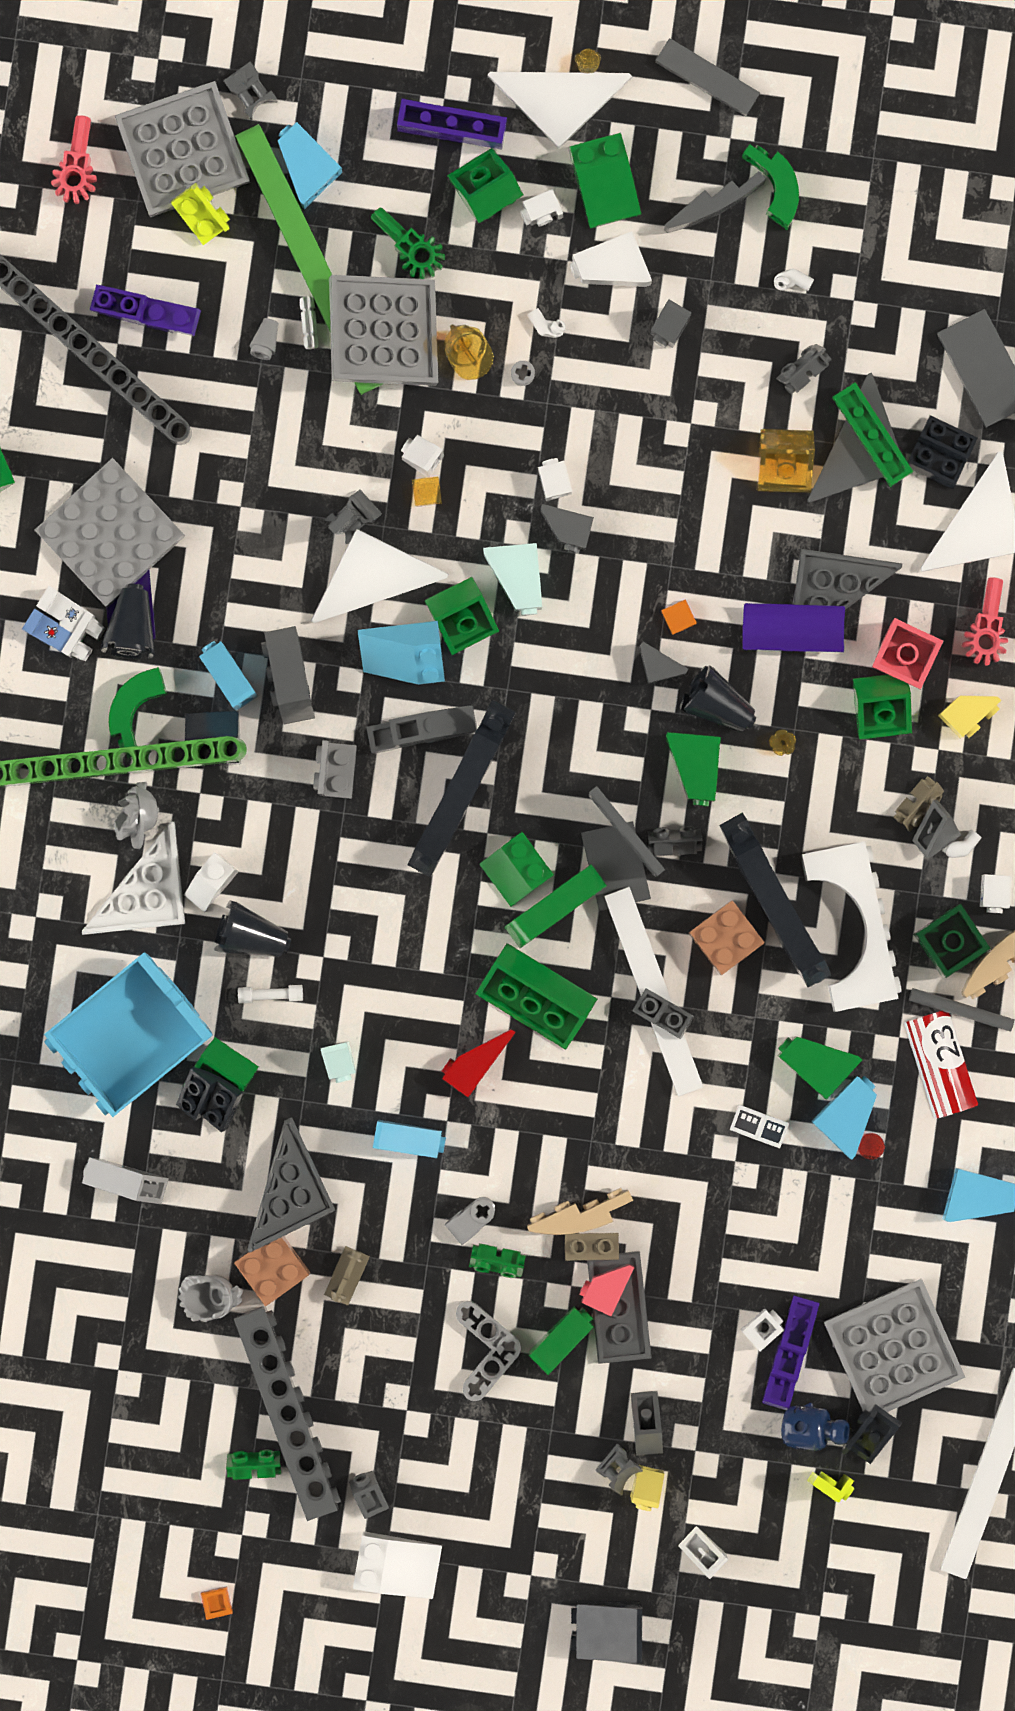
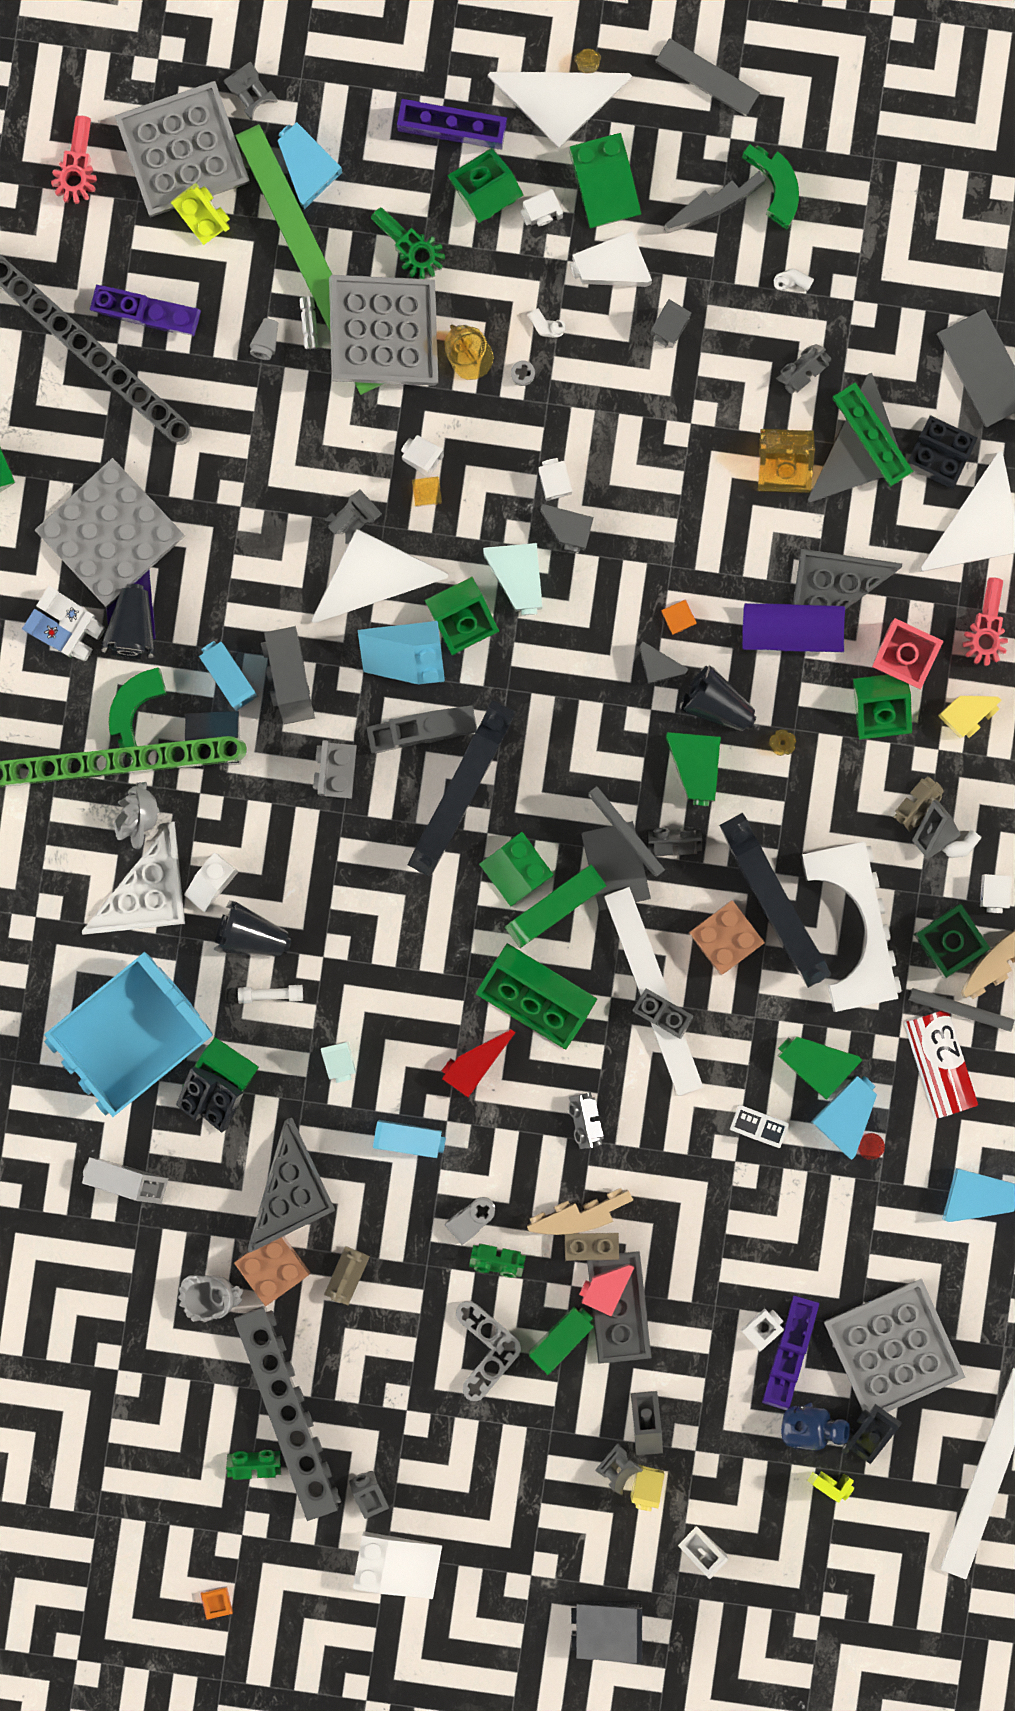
none -> hinge [568,1092,604,1149]

